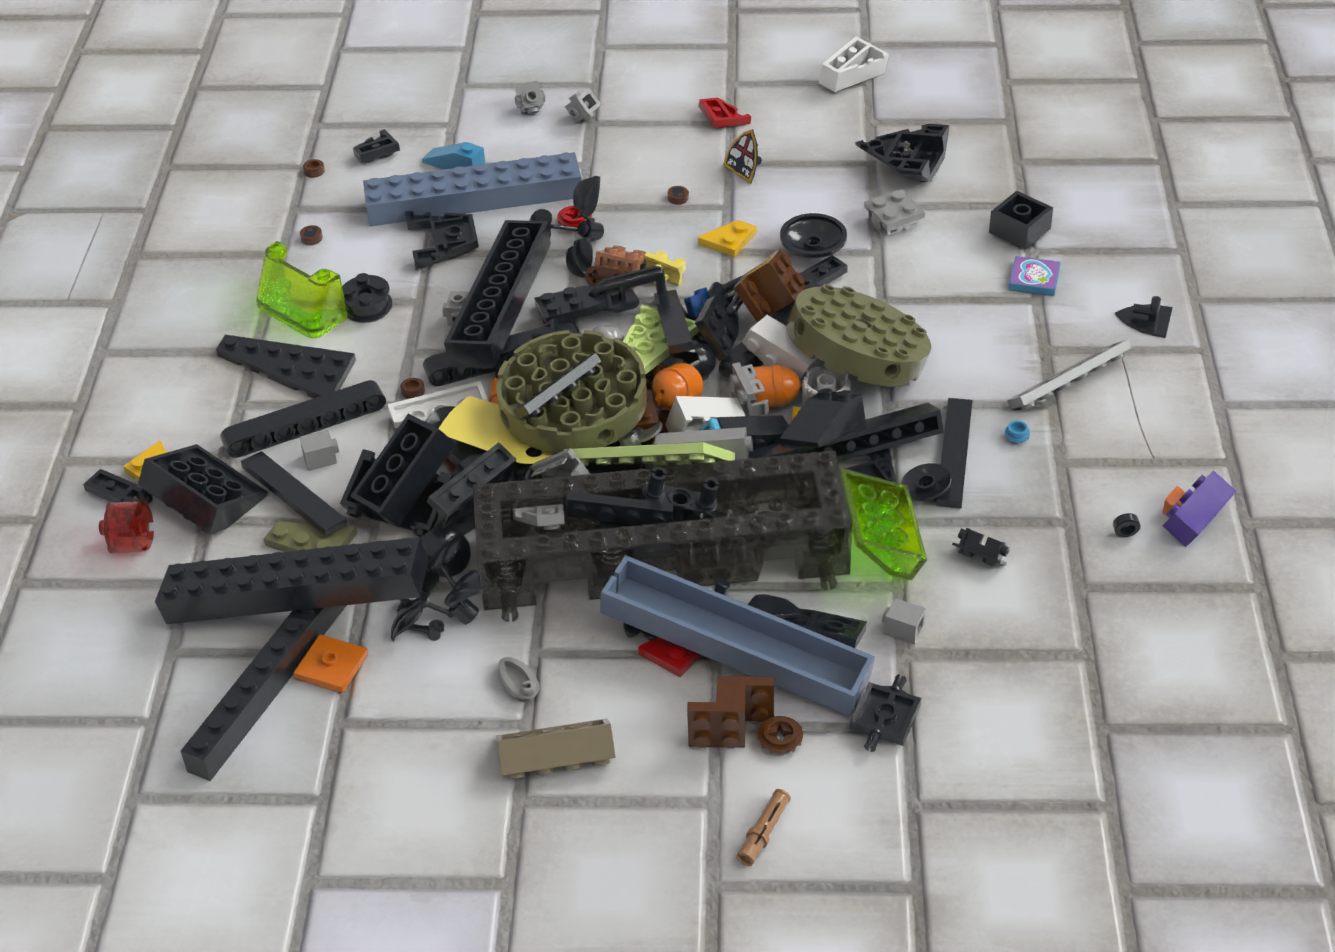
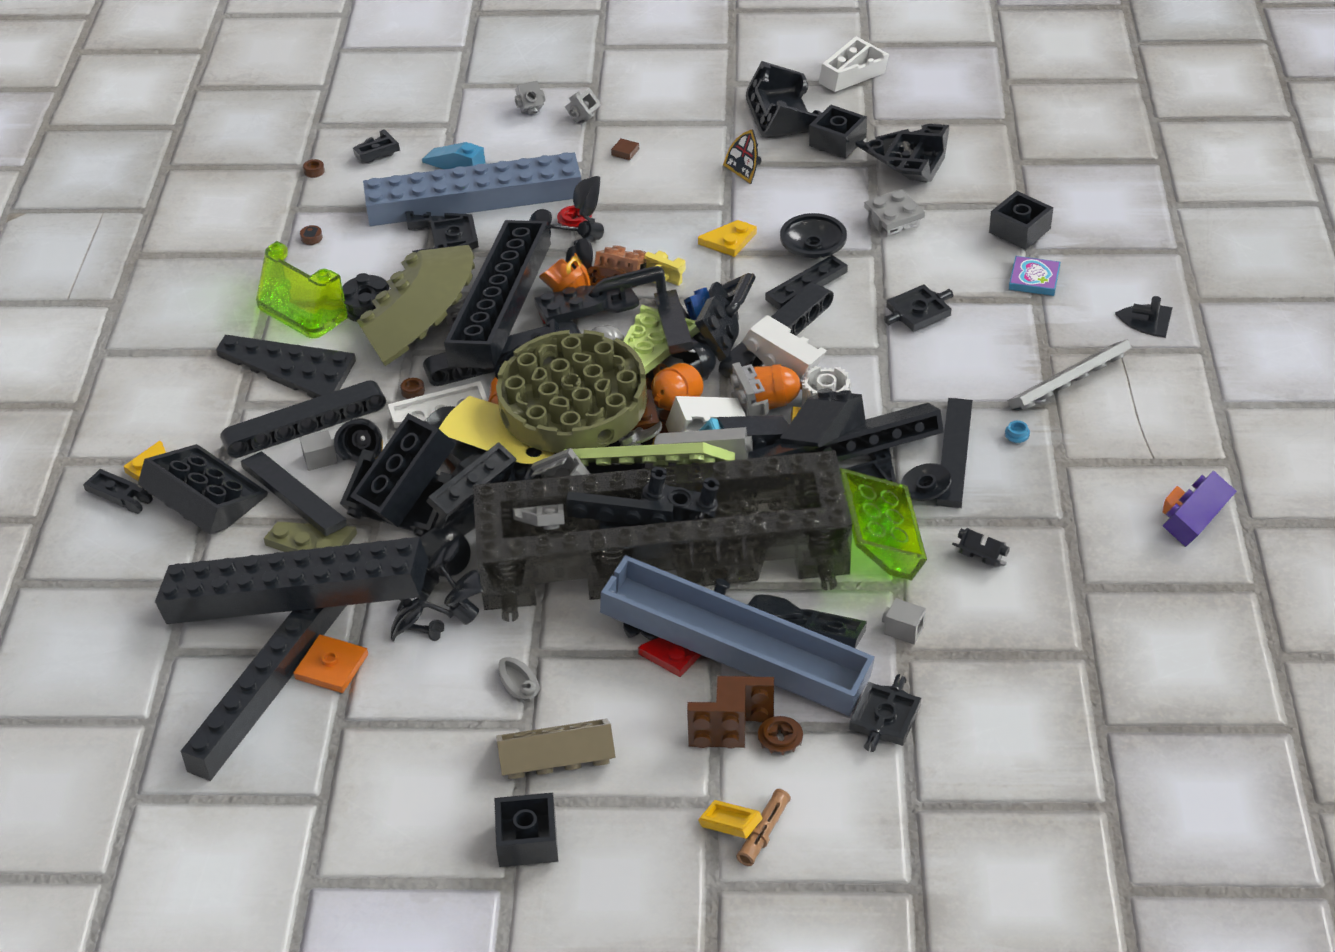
clear red brick [99,501,154,554] -> none
plate [513,353,601,419] -> none
reddish brown tile [667,186,689,205] -> none
red wing [698,97,751,128] -> none
reddish brown bracket [733,249,806,323] -> none
olive brick [786,284,931,387] -> none
black tile [1113,513,1141,537] -> none
none -> black helmet [334,418,383,462]
none -> olive brick [357,245,475,366]
none -> black brick [494,792,558,867]
none -> orange helmet [539,253,591,293]
none -> reddish brown tile [611,138,640,160]
none -> yellow tile [698,800,763,839]
none -> black windscreen [746,61,821,138]
none -> black brick [809,105,867,159]
none -> black plate [884,284,954,332]

